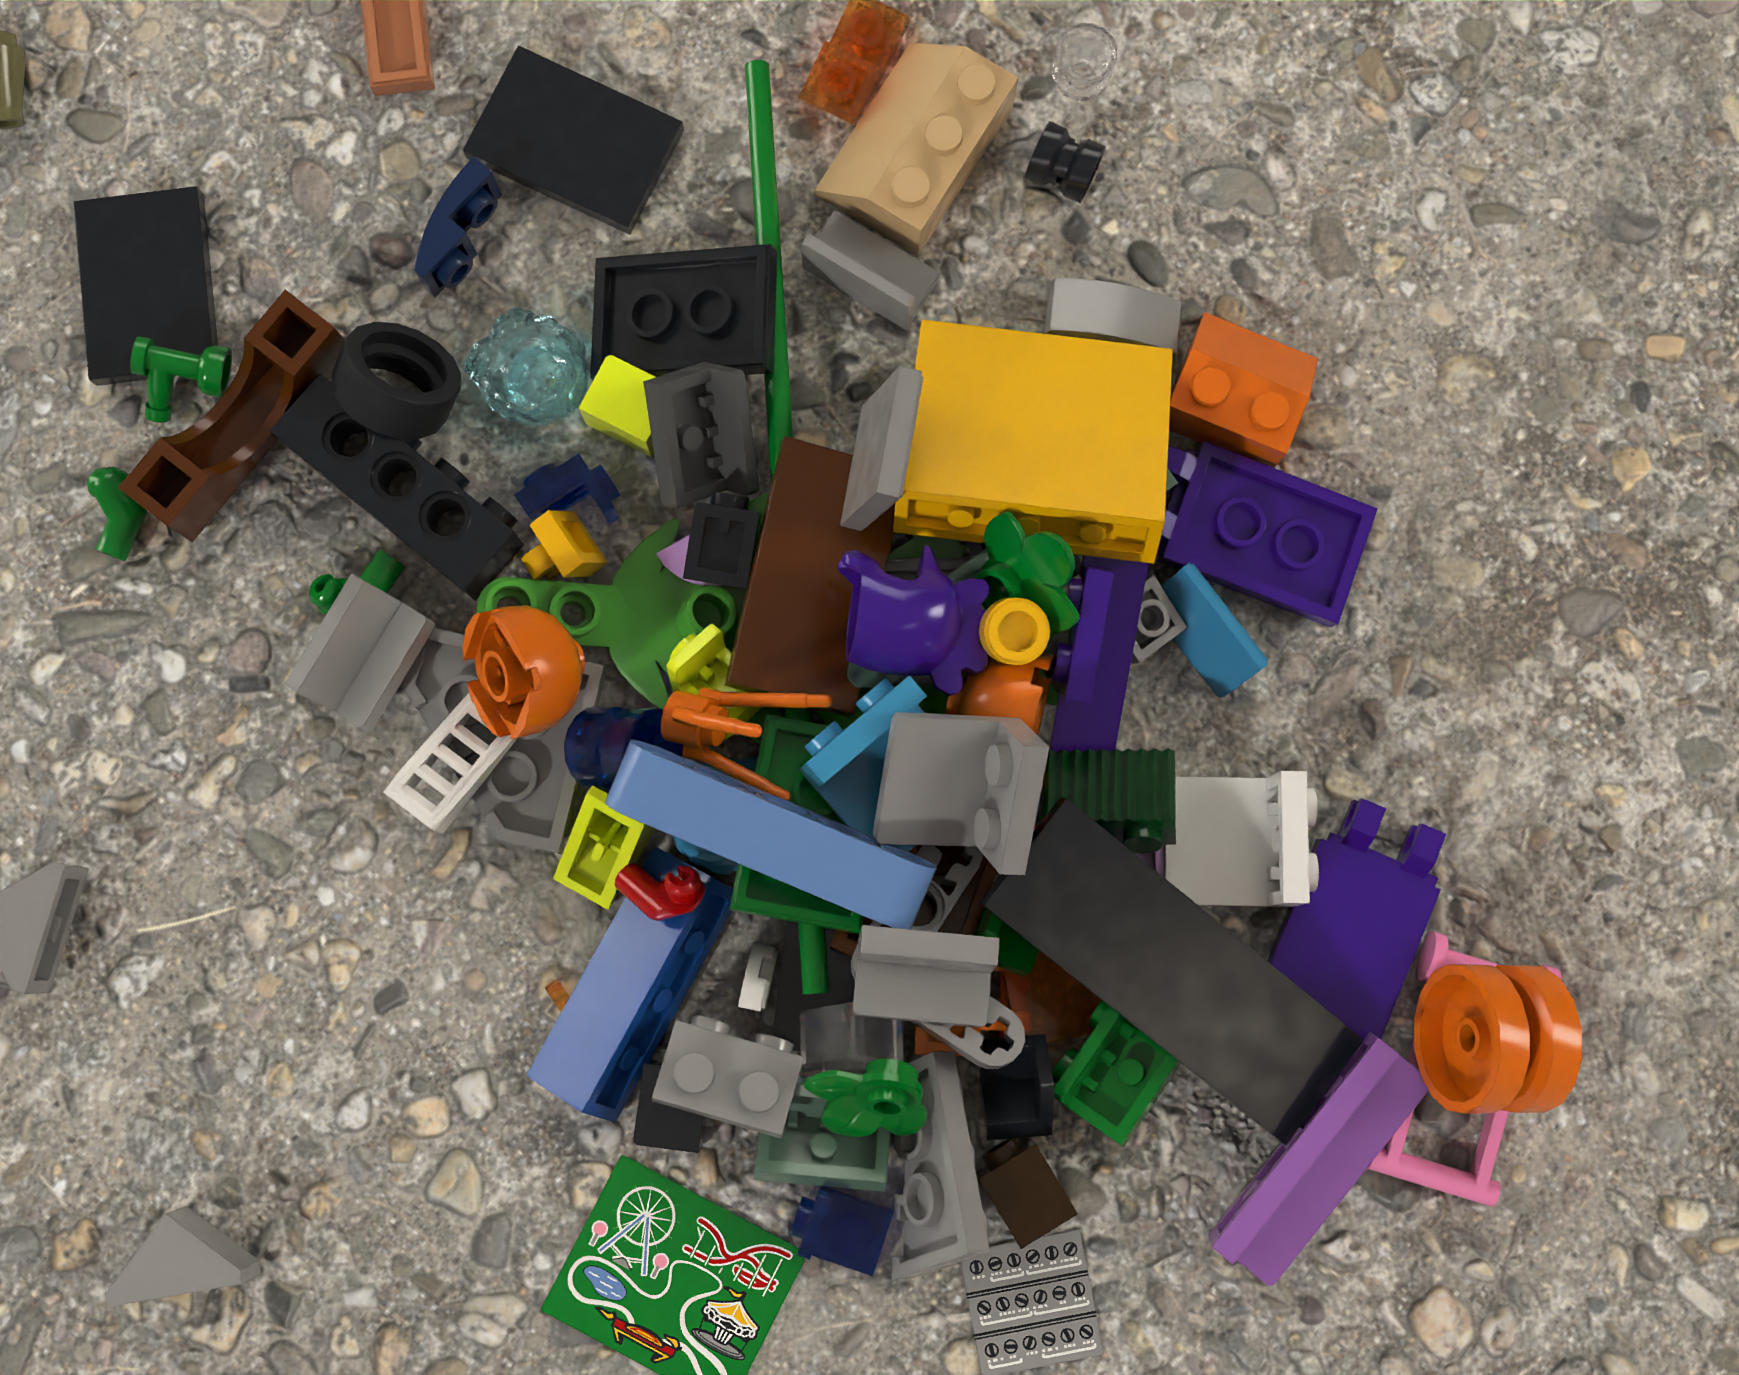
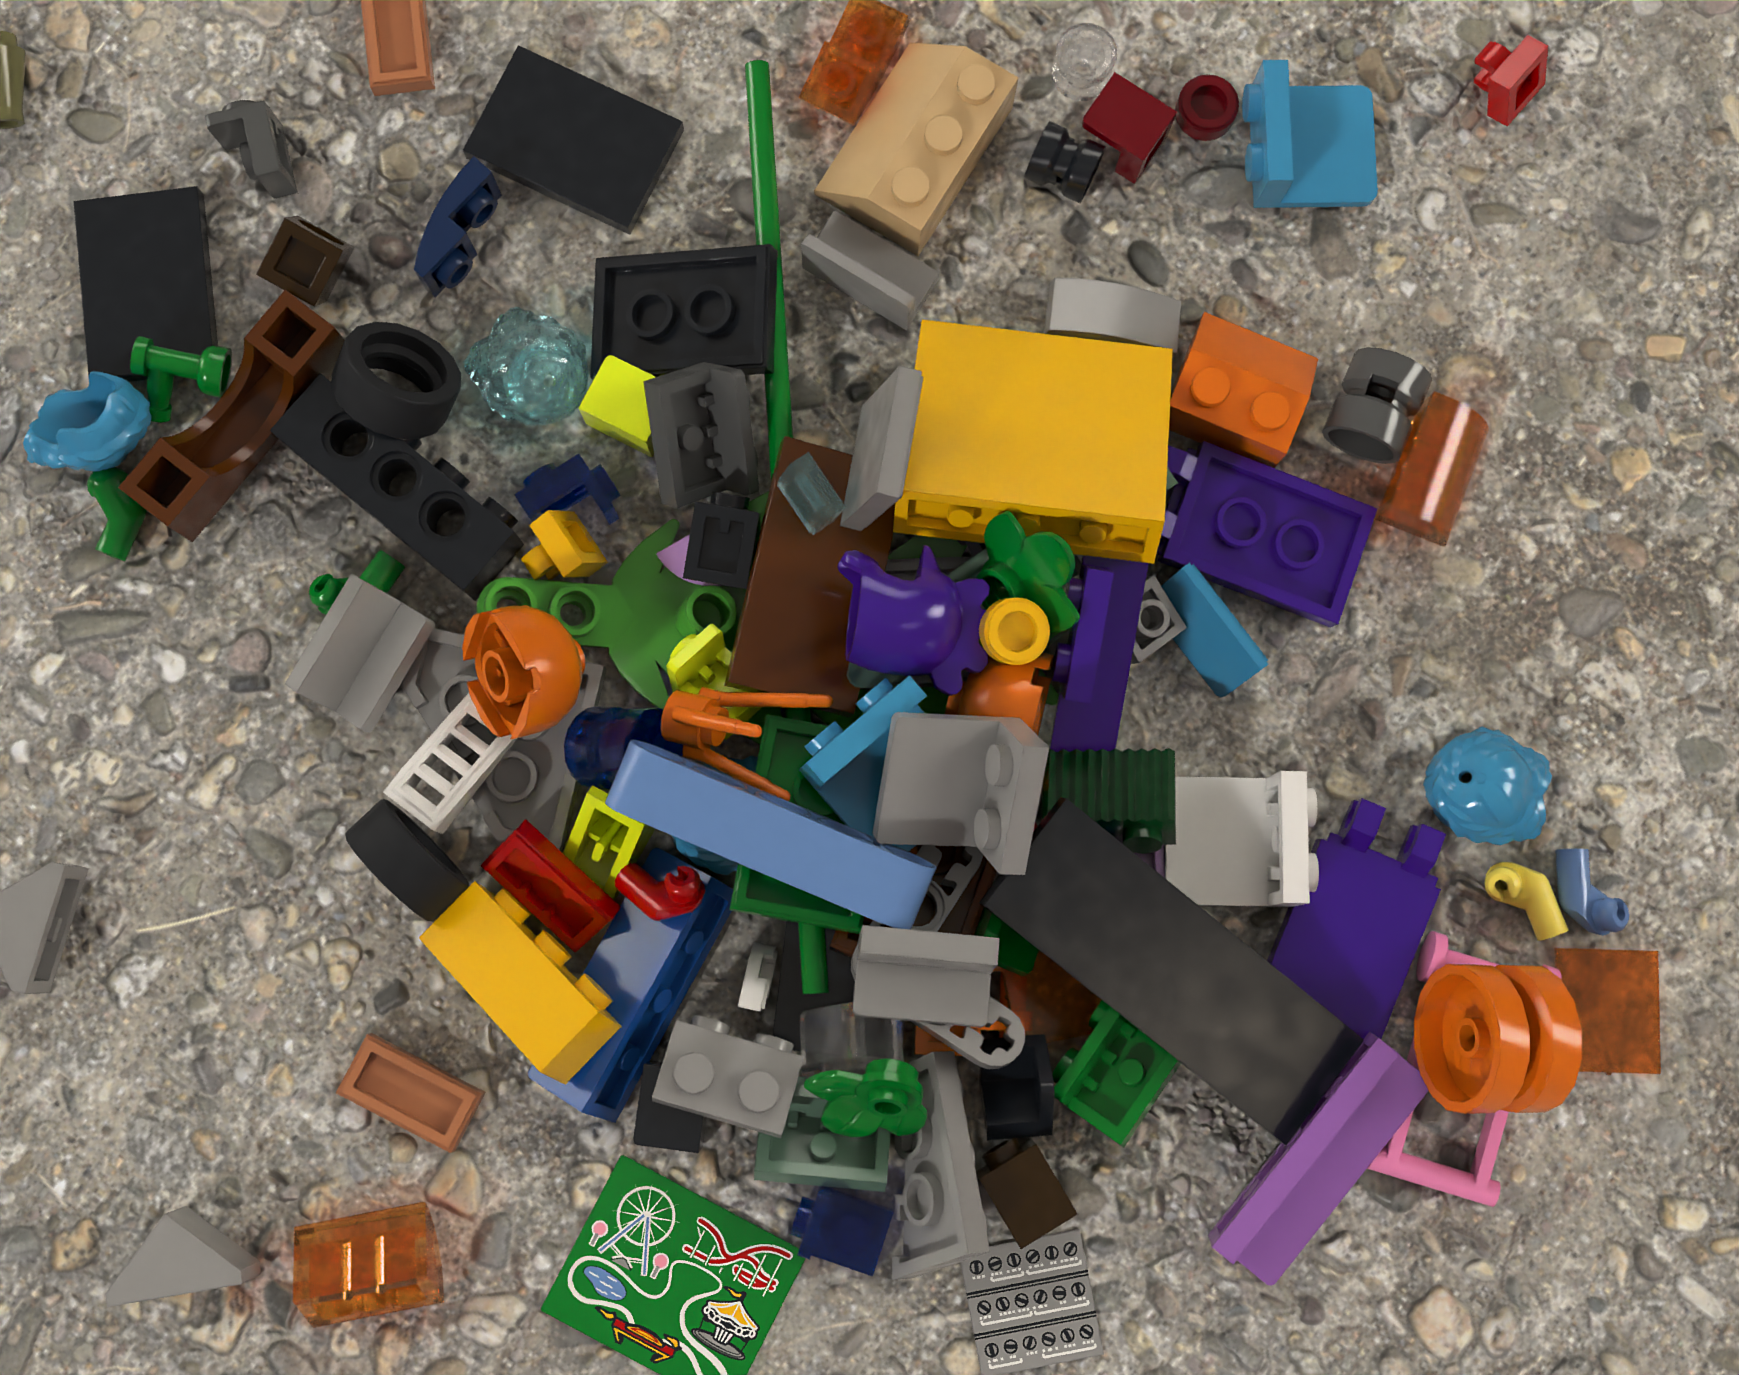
none -> dark azure hair [23,371,152,472]
none -> dark grey bracket [205,100,298,199]
none -> dark brown brick [256,216,355,307]
none -> clear orange brick [293,1202,444,1328]
none -> nougat tile [336,1033,486,1153]
none -> black tyre [345,799,469,922]
none -> yellow brick [419,881,622,1085]
none -> red plate [480,819,621,953]
none -> clear light blue tile [777,452,846,535]
none -> dark red panel [1082,72,1177,184]
none -> dark red tile [1175,74,1239,141]
none -> dark azure bracket [1242,60,1378,208]
none -> dark grey wheel [1322,347,1432,464]
none -> clear orange brick [1374,391,1489,547]
none -> dark azure hair [1423,727,1552,846]
none -> red tile [1474,35,1548,126]
none -> light yellow arm [1484,862,1568,941]
none -> clear orange window [1554,948,1661,1076]
none -> medium blue arm [1555,849,1629,936]

